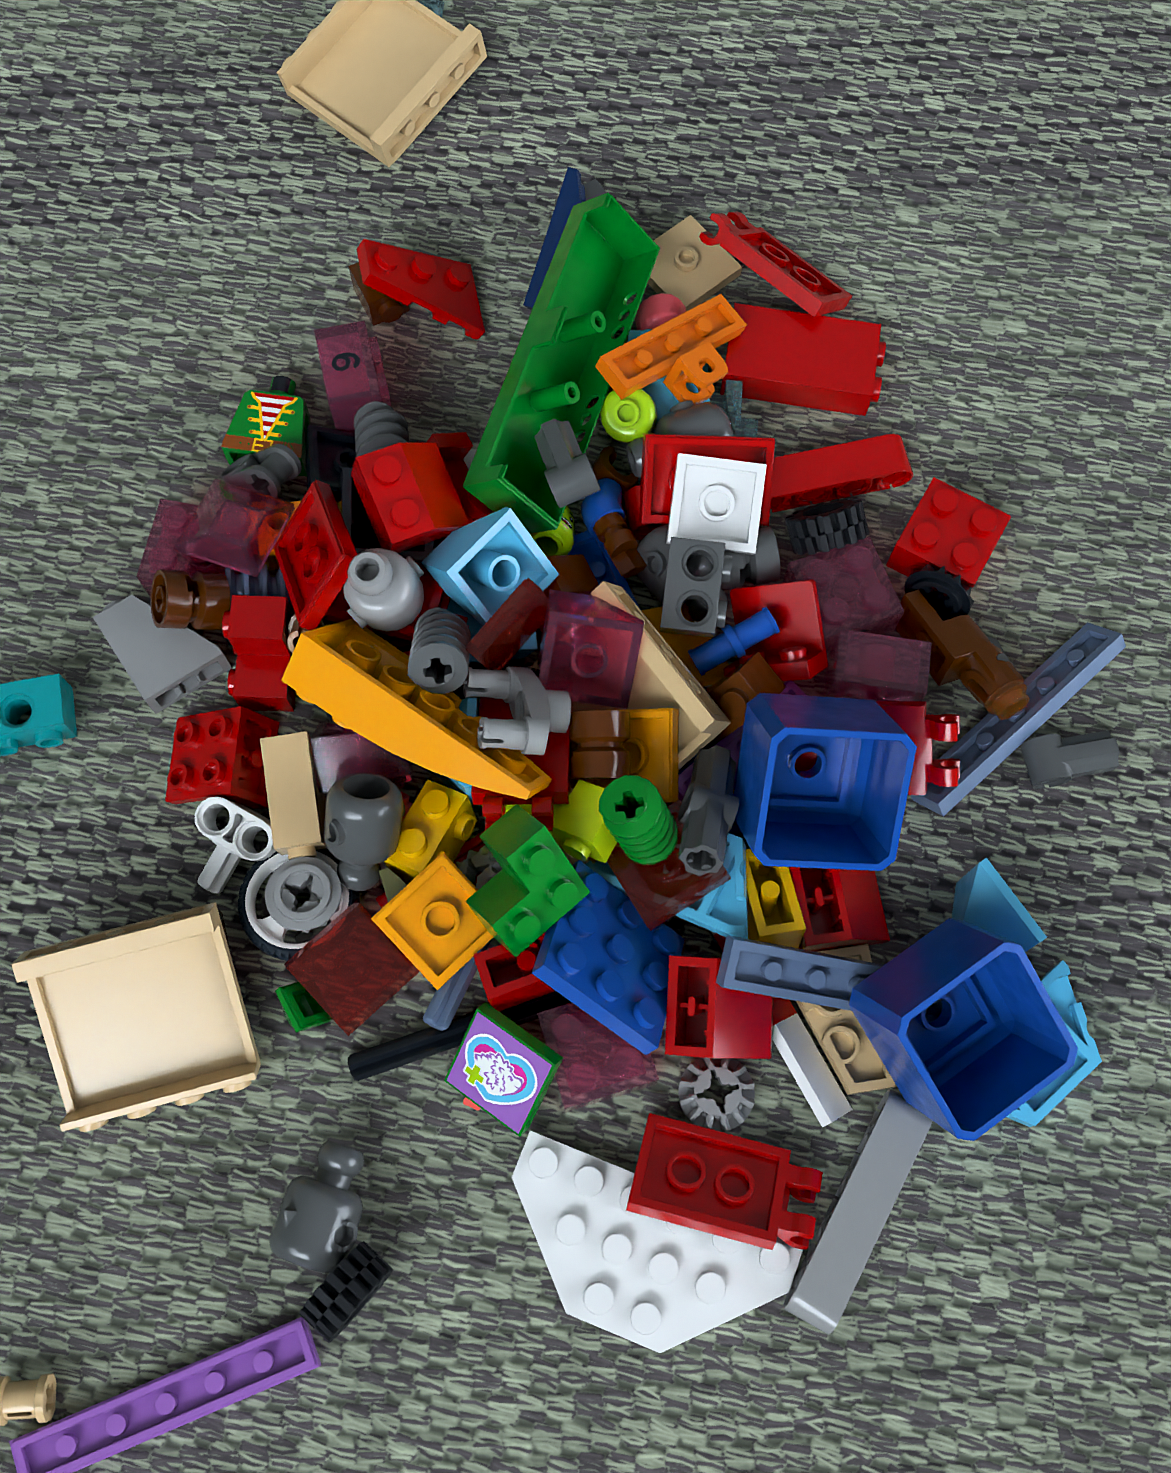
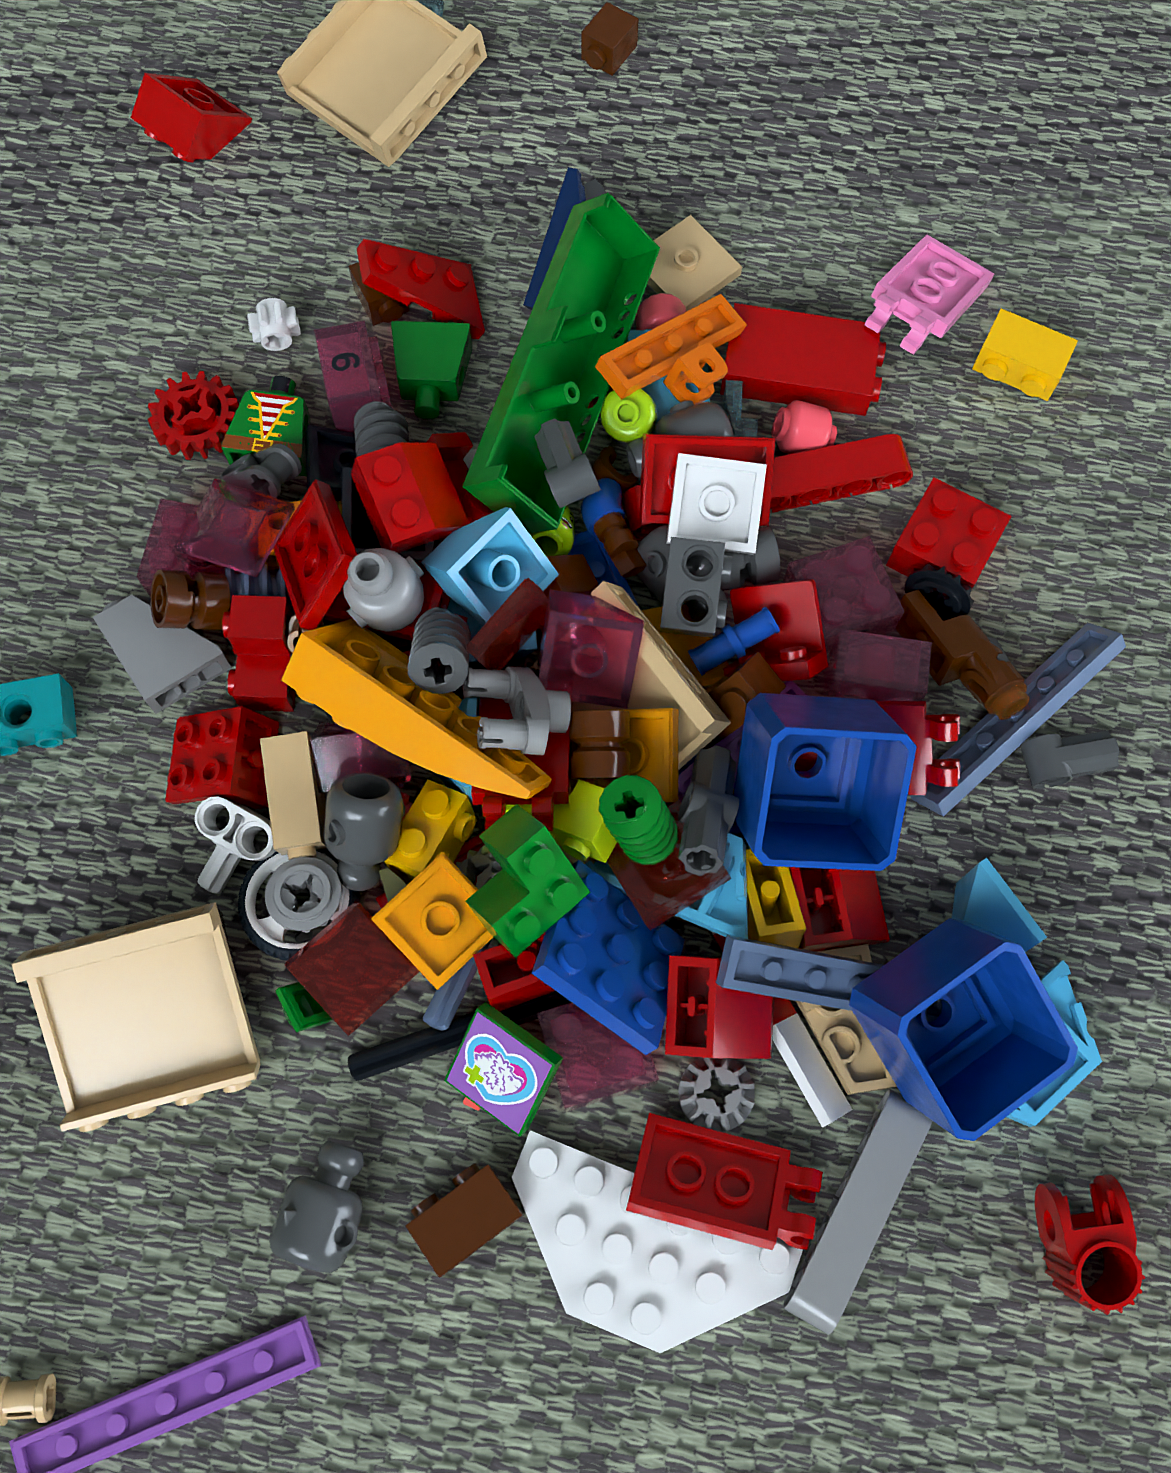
black tyre [299,1241,393,1343] -> none
red tile [699,211,852,317] -> none
black tyre [785,497,869,555] -> none
none -> red slope [130,73,252,162]
none -> red gear [148,371,239,460]
none -> white gear [247,298,301,351]
none -> green torso [391,321,472,419]
none -> reddish brown brick [405,1163,524,1278]
none -> reddish brown brick [581,2,639,76]
none -> coral head [772,400,837,454]
none -> bright pink tile [865,235,994,355]
none -> yellow brick [972,308,1078,401]
none -> red piece [1035,1174,1145,1315]

